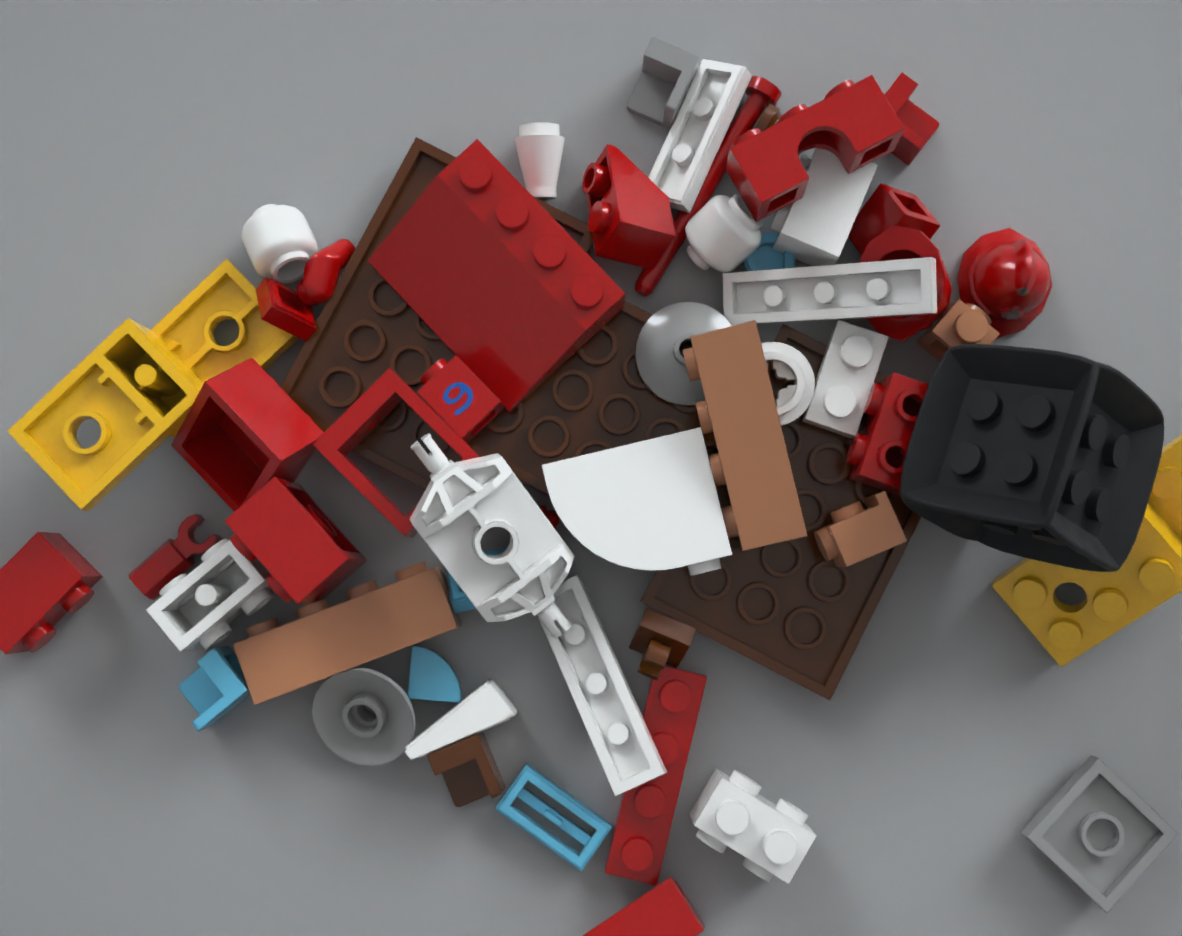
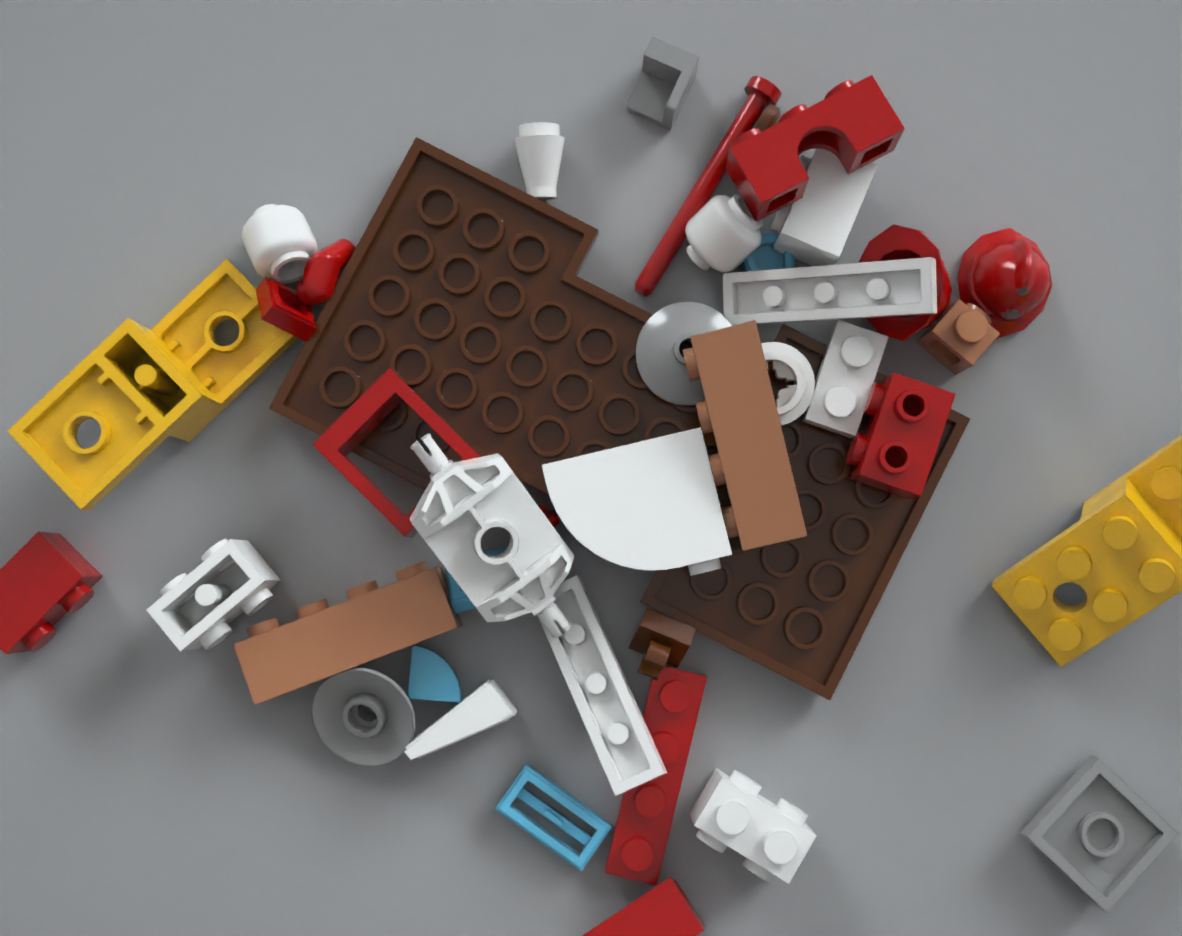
red bar [129,514,223,600] -> none
red piece [171,358,324,512] -> none
medium azure panel [179,645,250,731] -> none
red brick [225,476,367,604] -> none
red slope [367,139,626,413] -> none
red brick [417,355,504,444] -> none
reddish brown panel [427,731,506,807] -> none
red slope [582,144,676,270] -> none
white tile [648,59,752,213] -> none
nougat brick [814,491,907,567] -> none
red panel [848,183,941,256] -> none
red panel [885,72,939,166] -> none
black piece [900,344,1164,572] -> none

